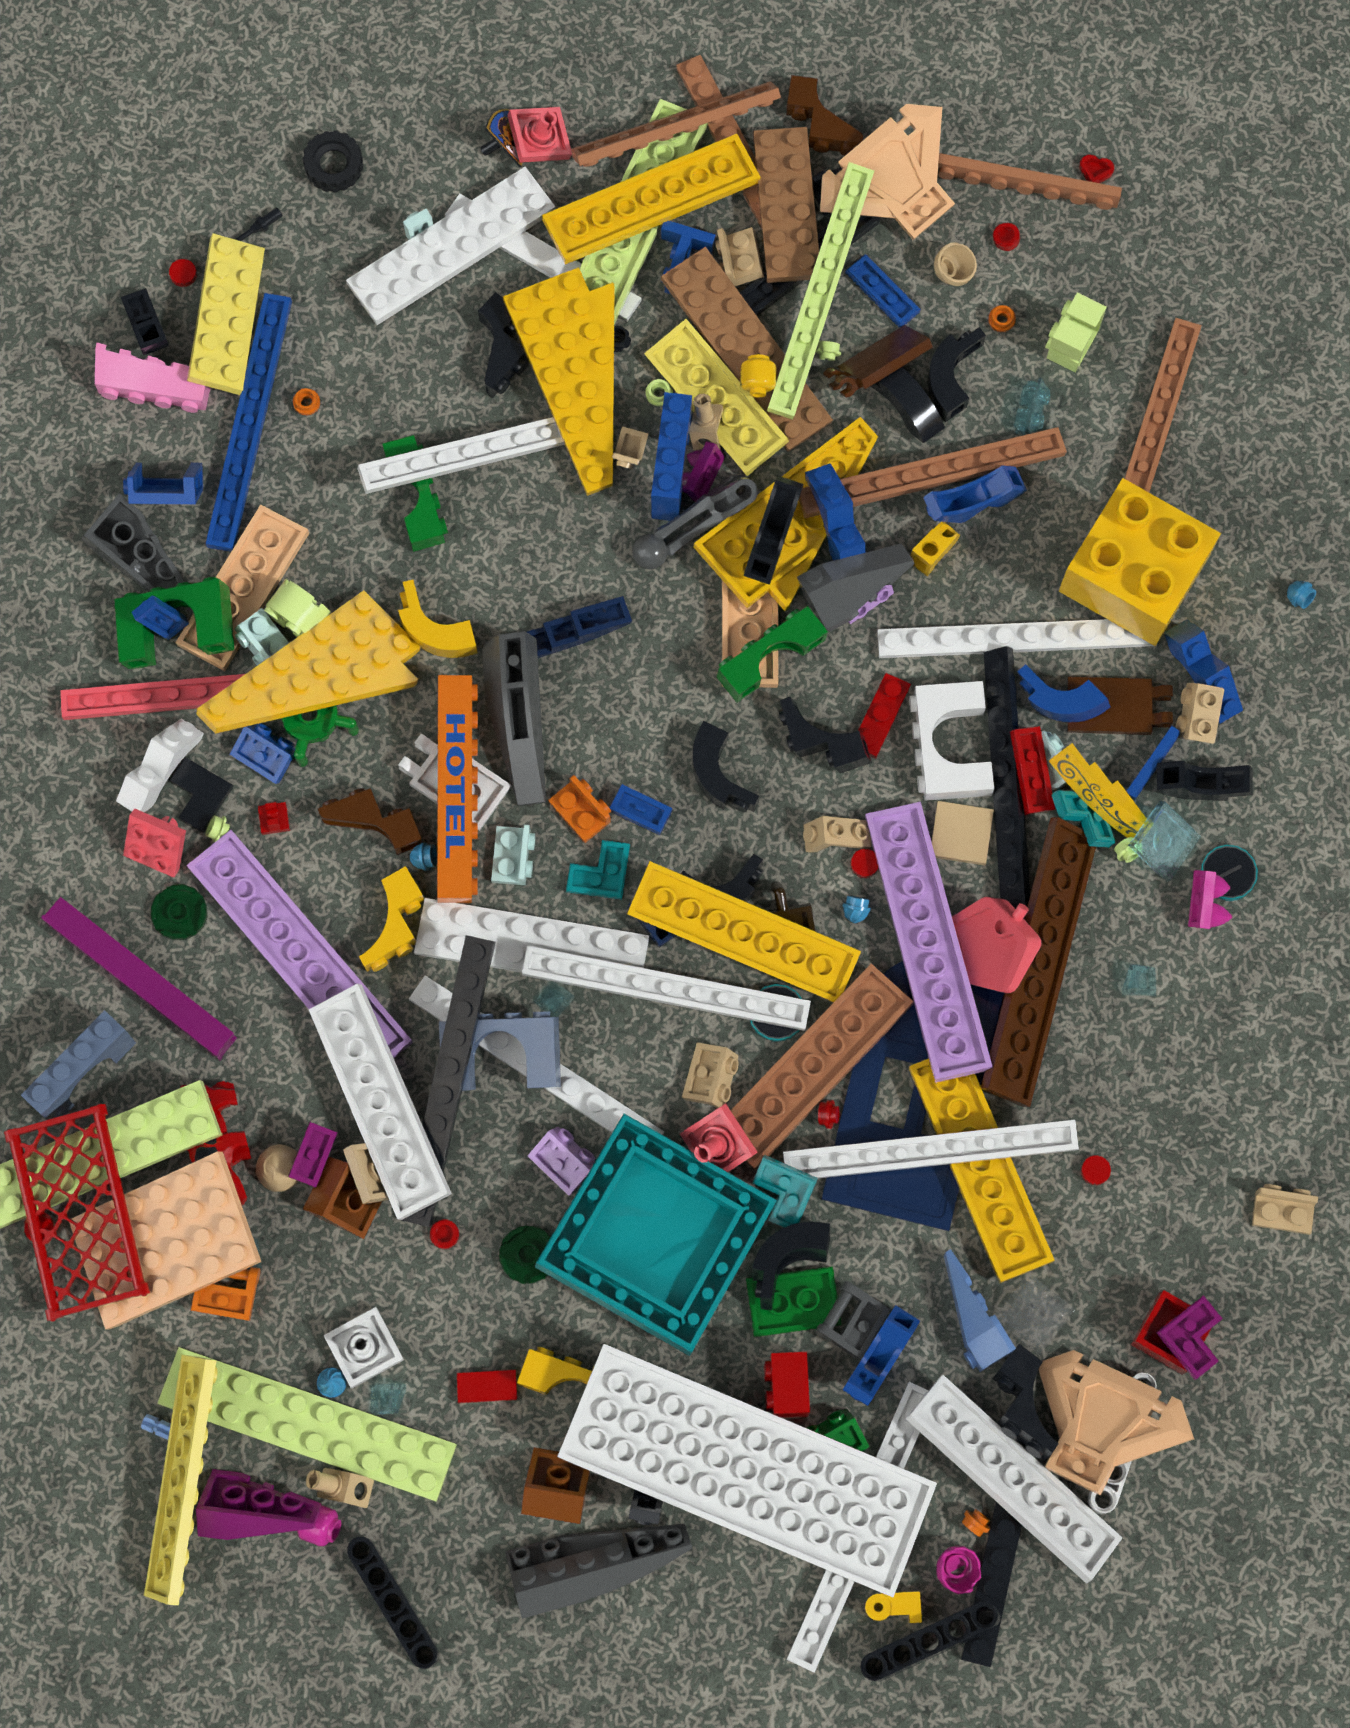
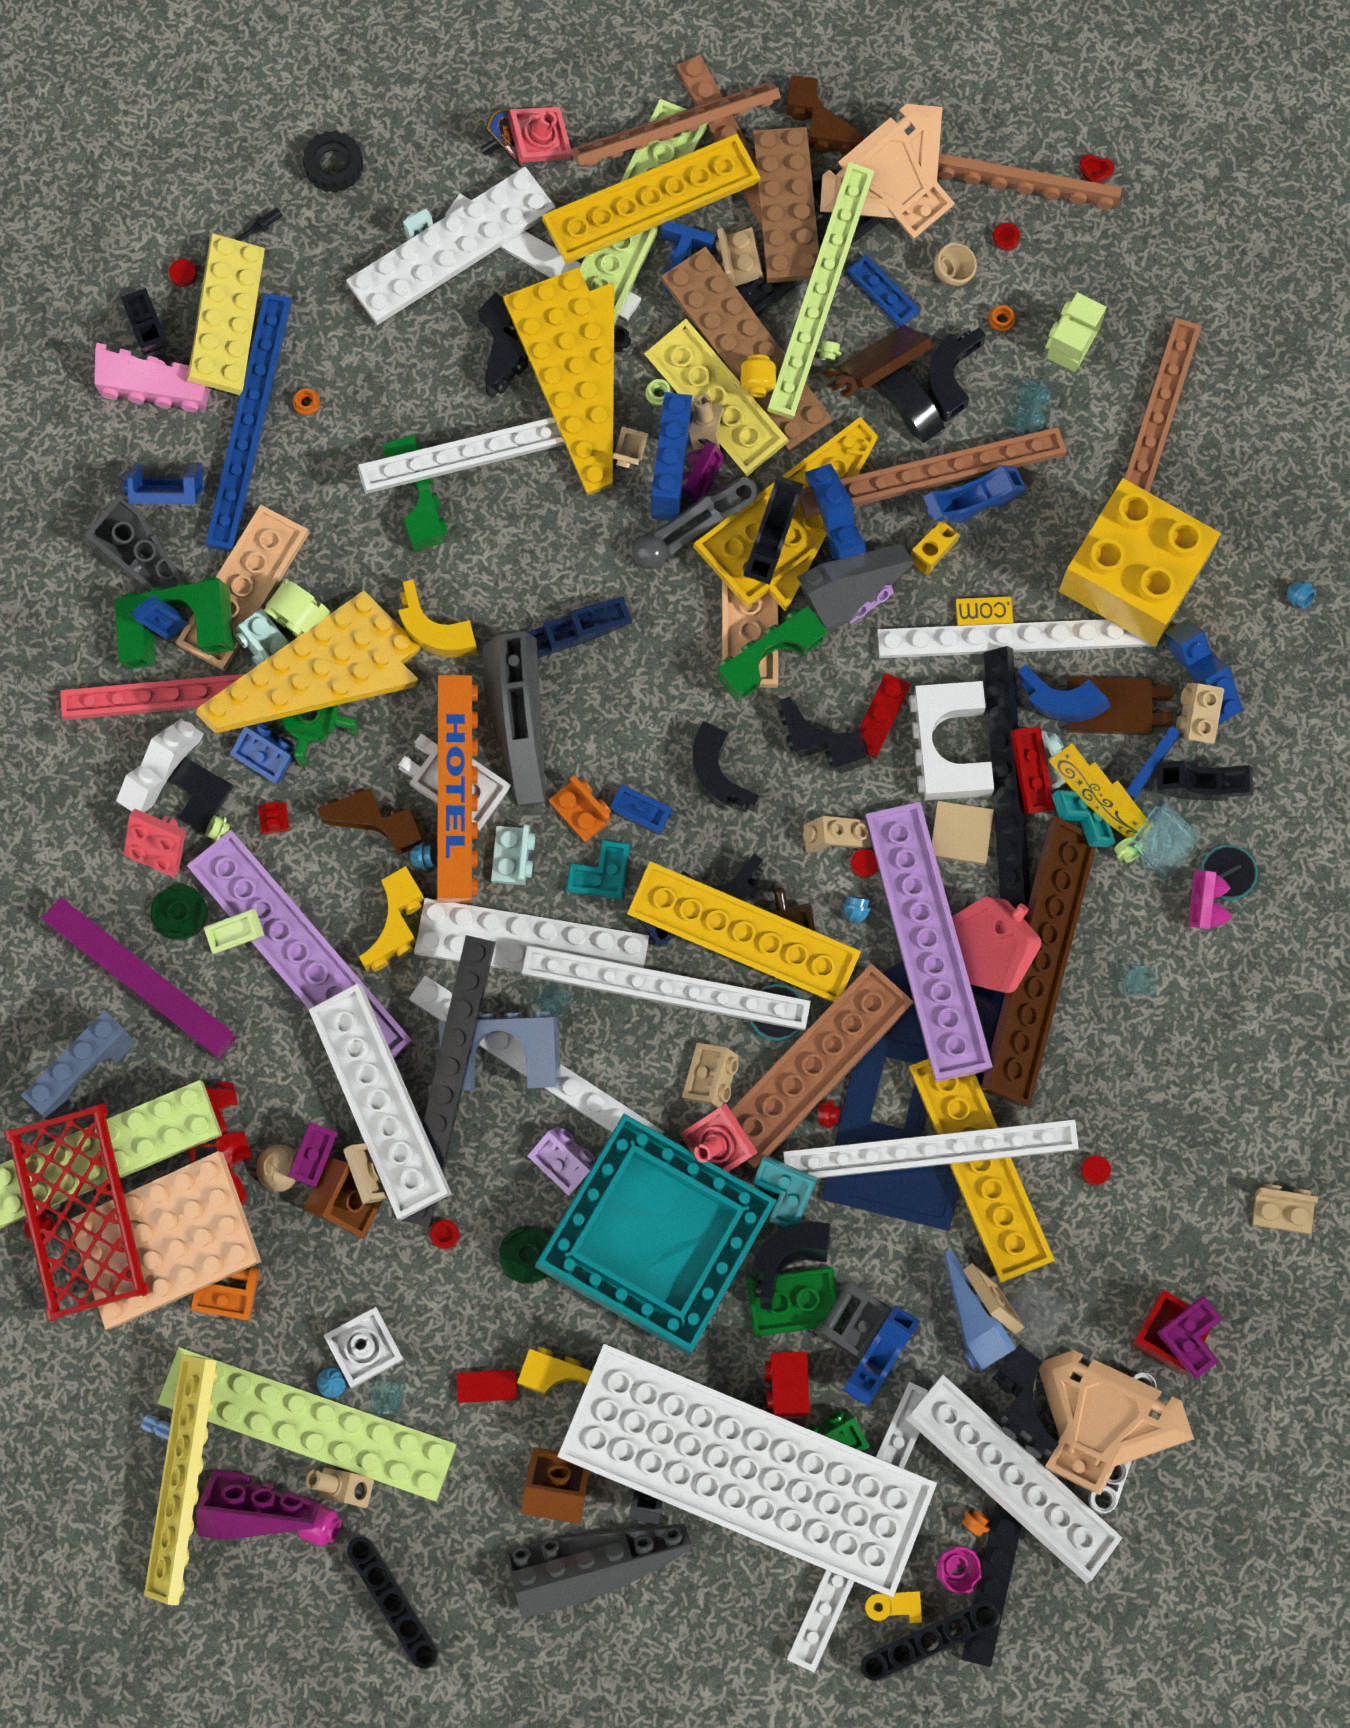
none -> yellowish green tile [204,909,265,954]
none -> yellow tile [955,597,1013,626]
none -> tan tile [963,1263,1025,1335]

